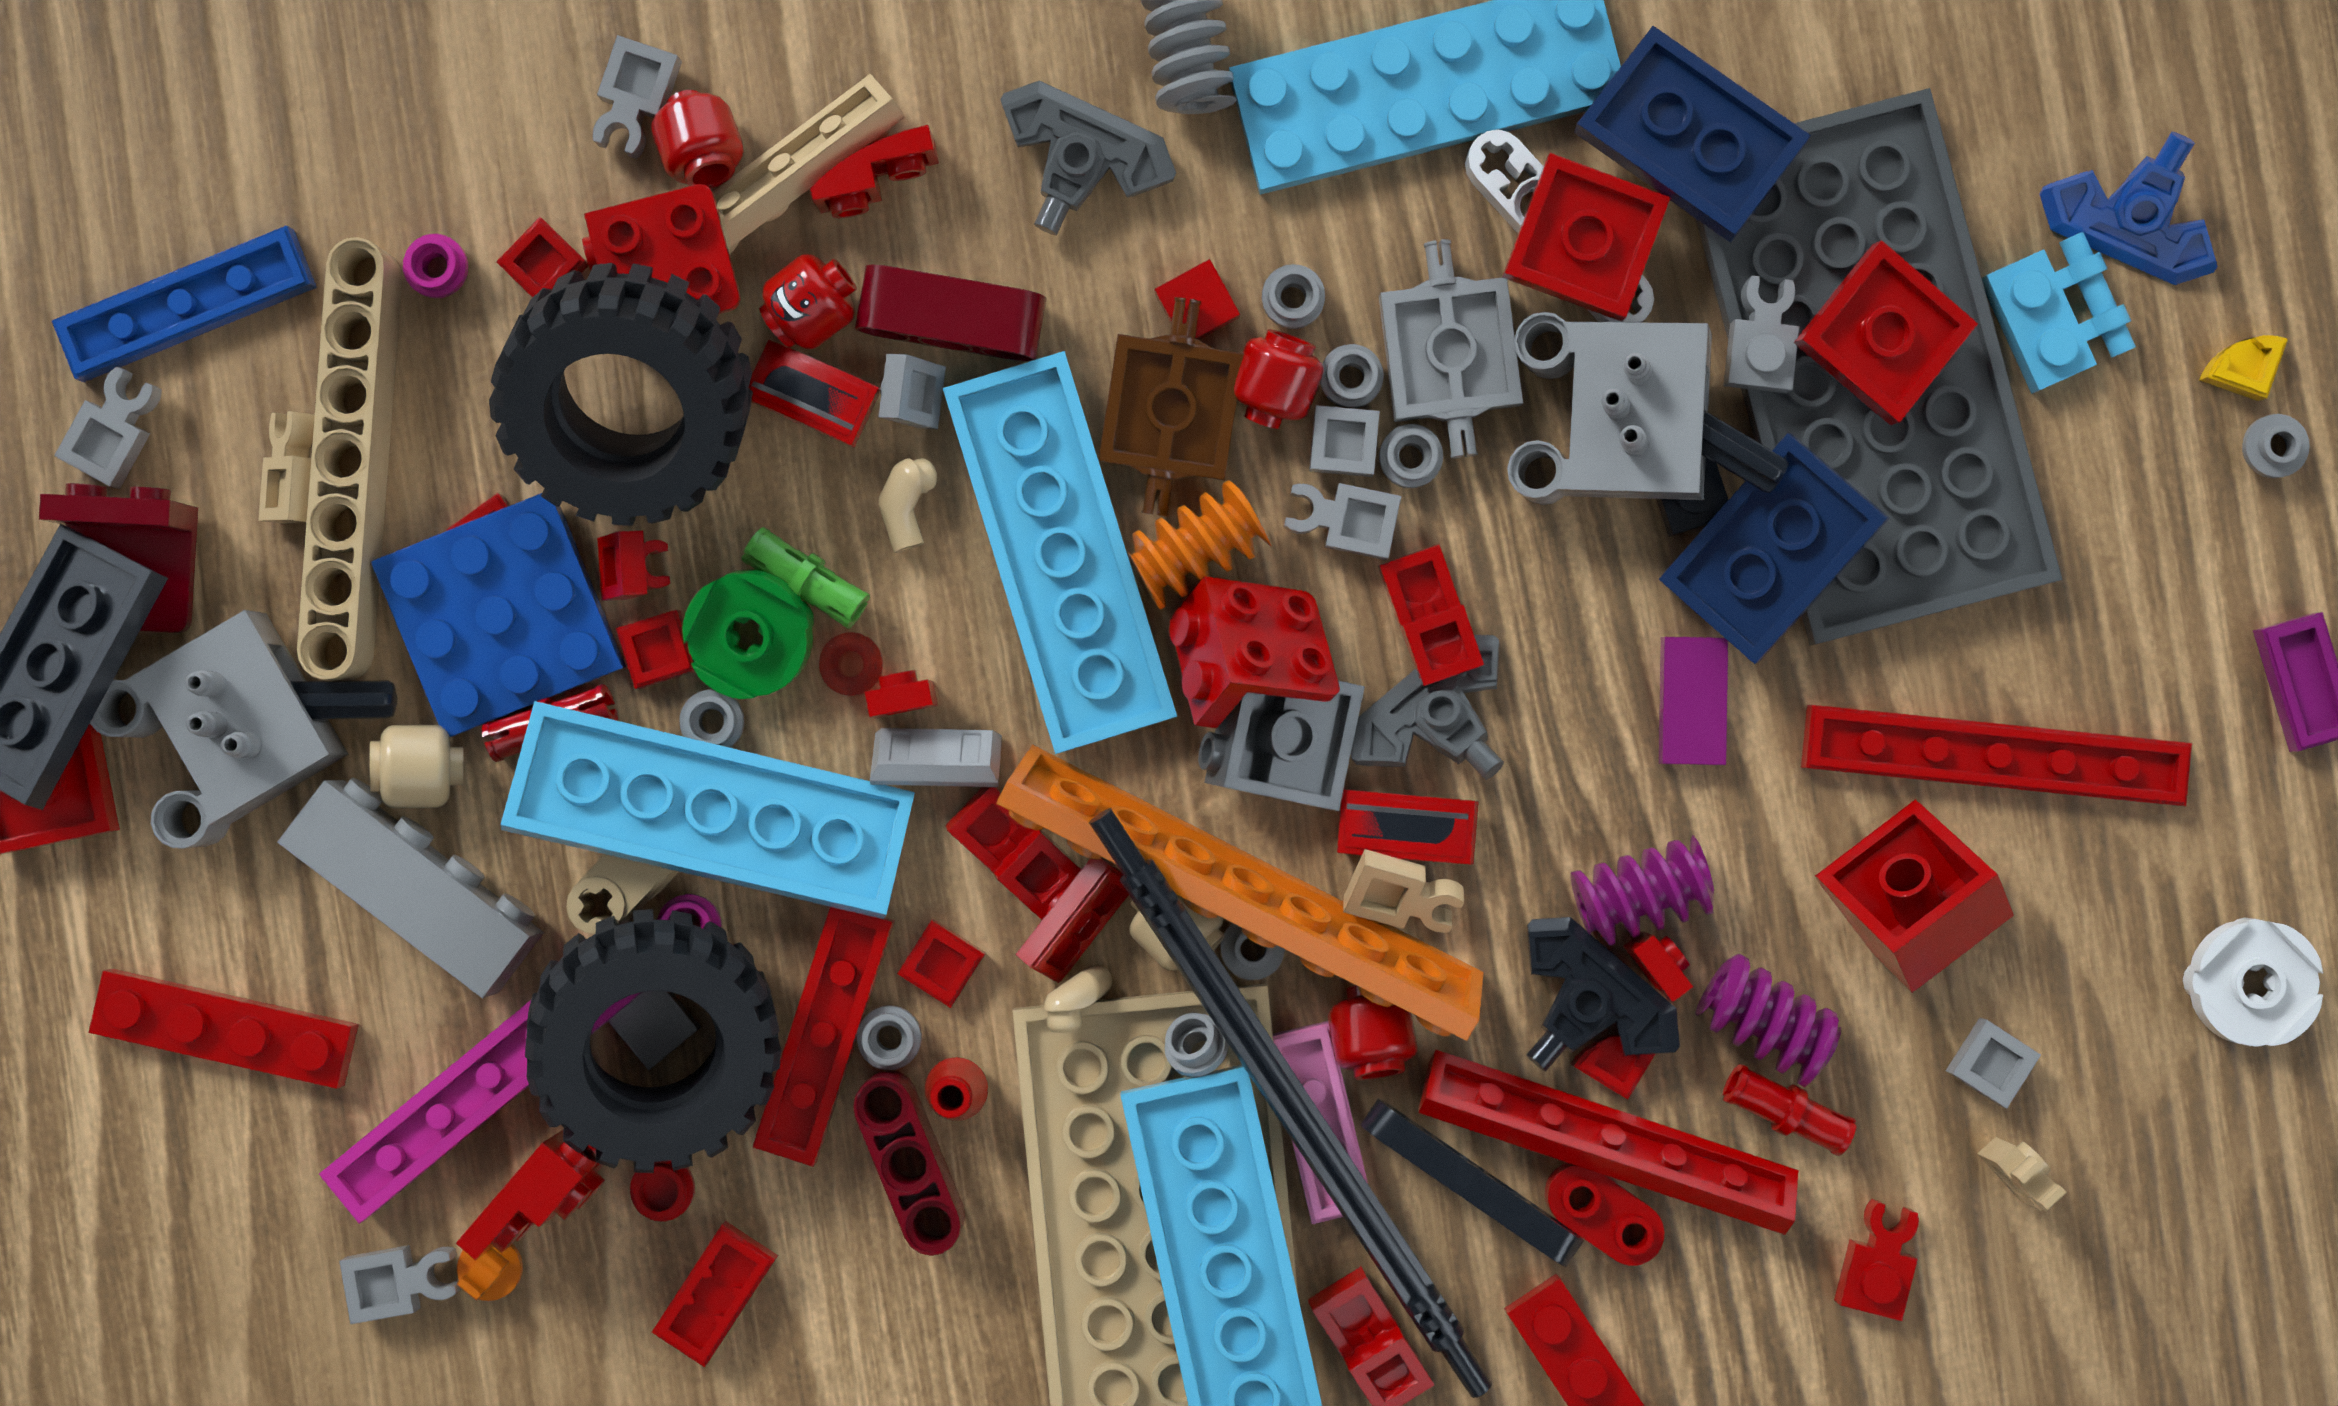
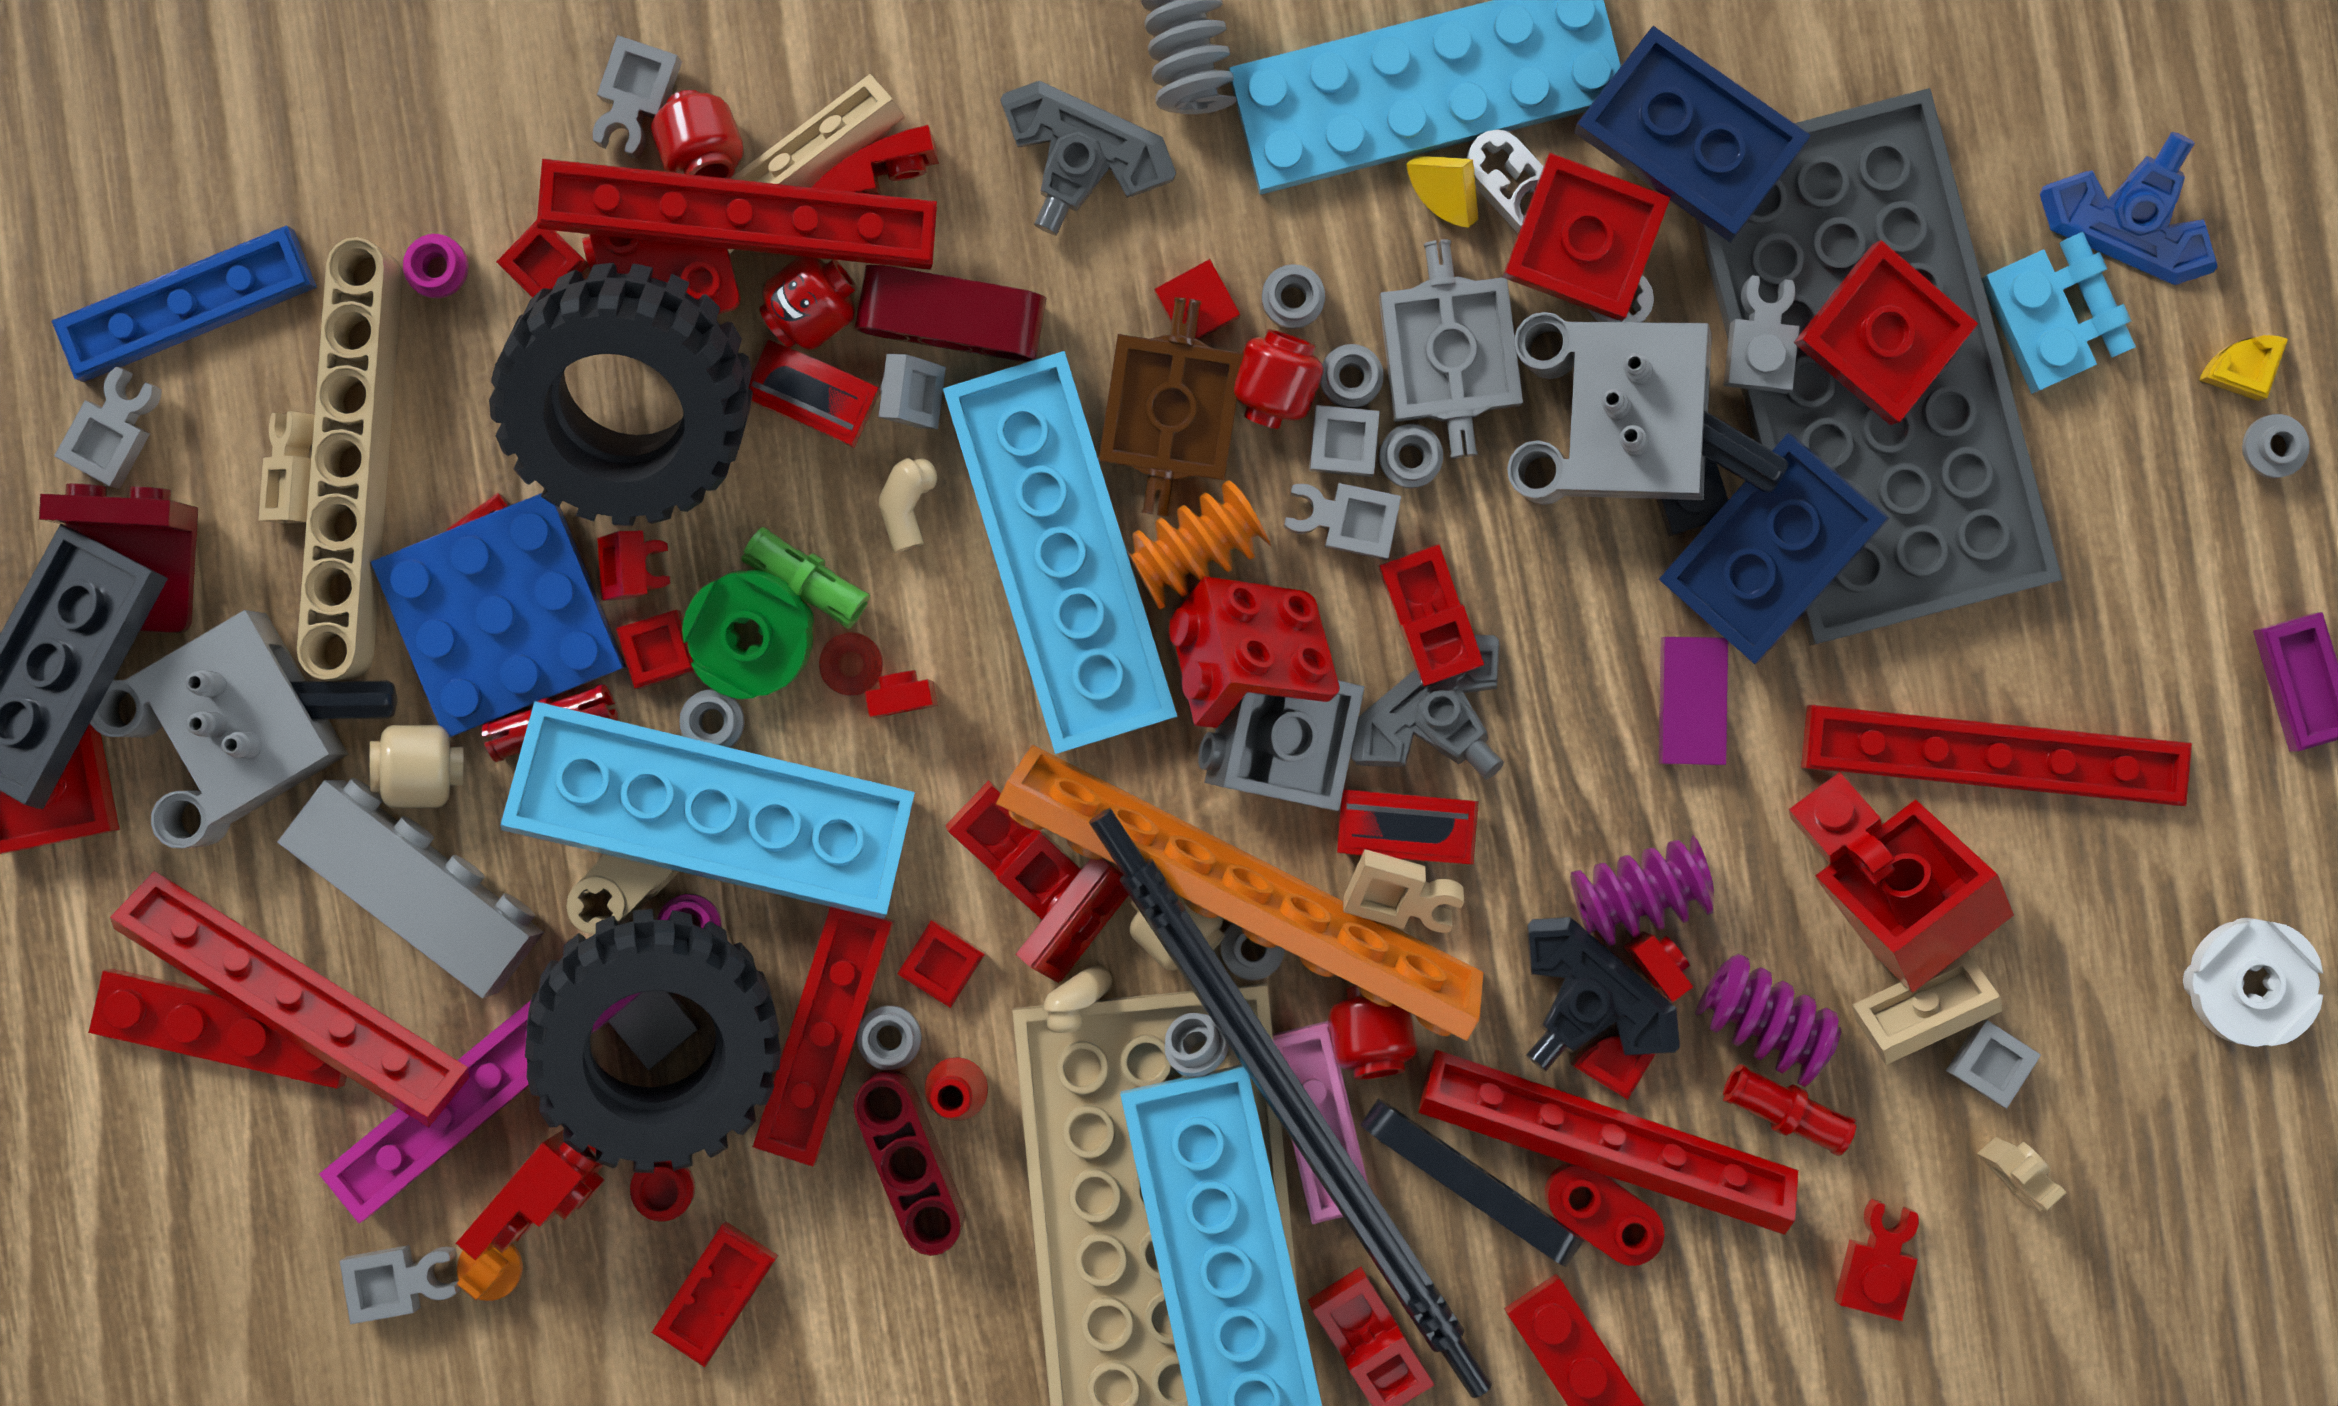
light grey tile [870,728,1002,787] -> none
none -> red plate [110,871,469,1128]
none -> red tile [537,159,937,270]
none -> yellow tile [1406,156,1479,228]
none -> red plate [1789,772,1896,887]
none -> tan plate [1852,951,2002,1065]

